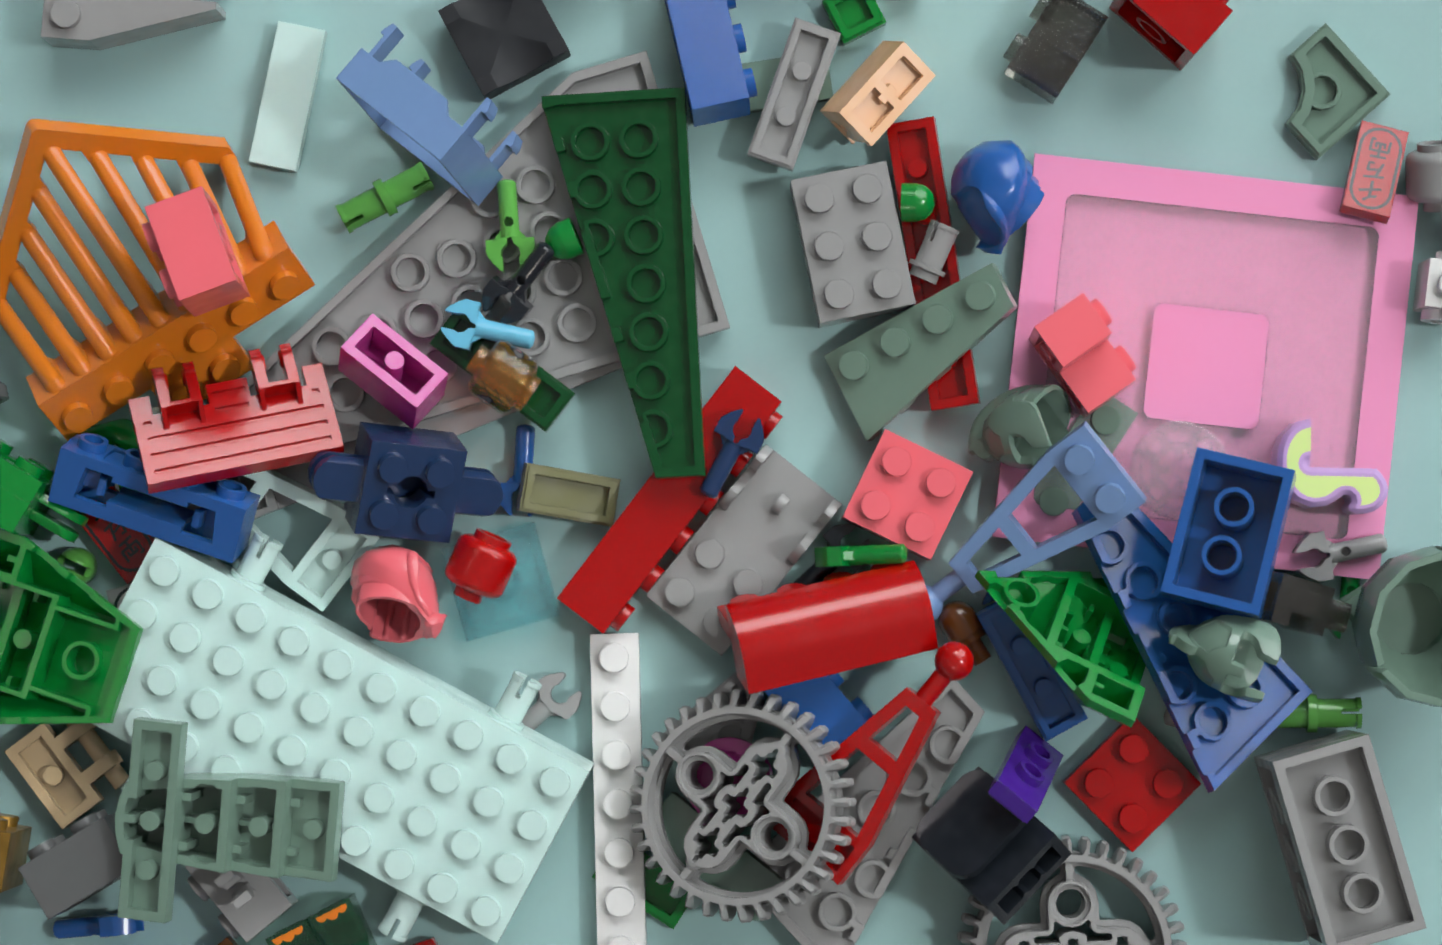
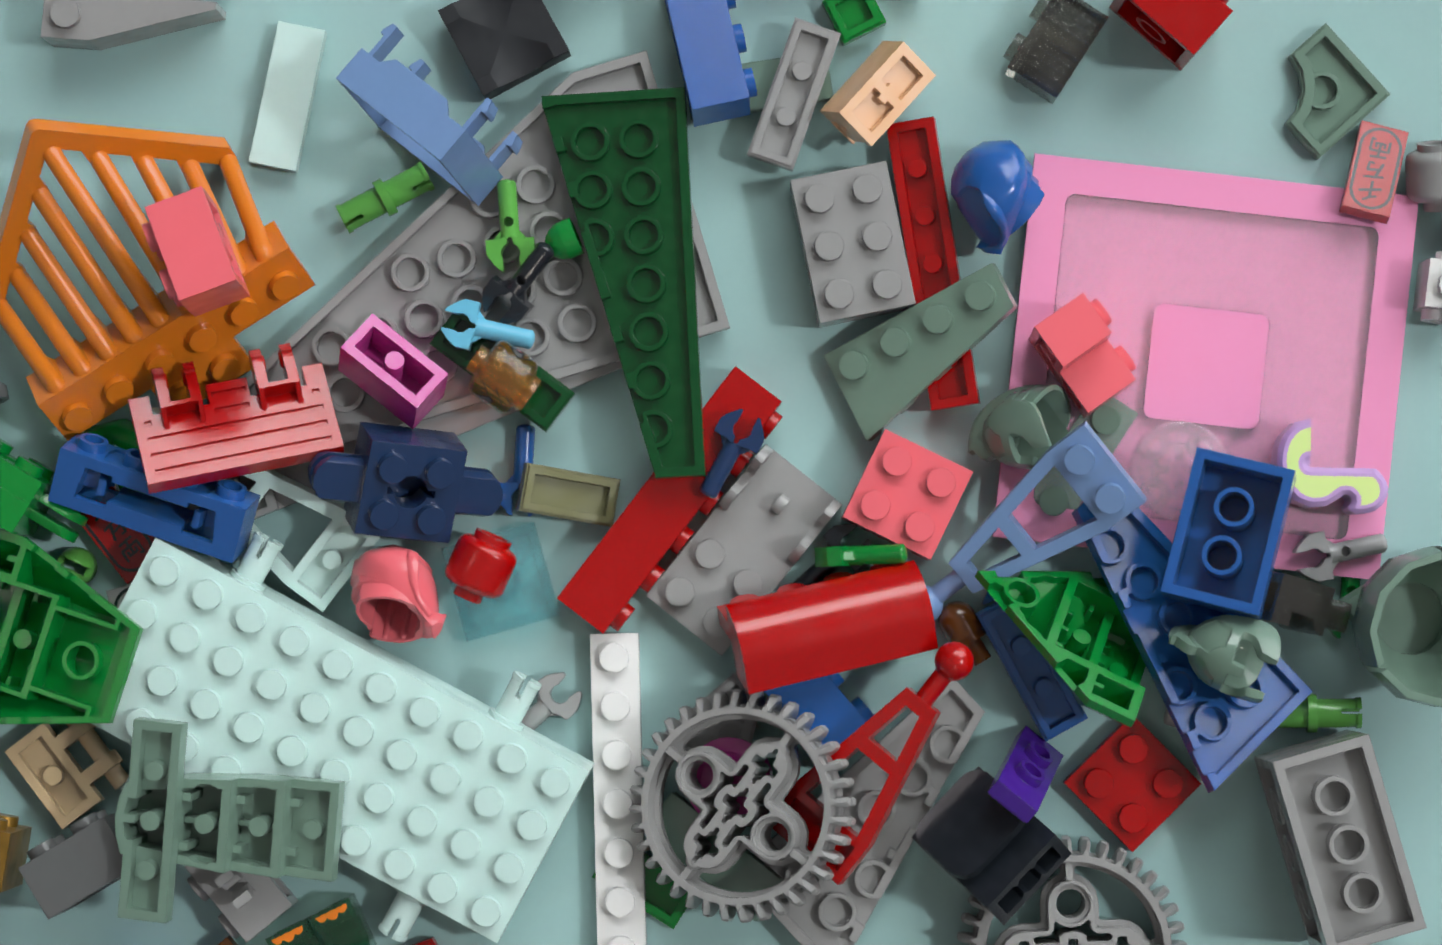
blue bar [53,913,144,939] -> none
green hinge [901,183,935,222] -> none
light grey pin [909,219,960,285] -> none

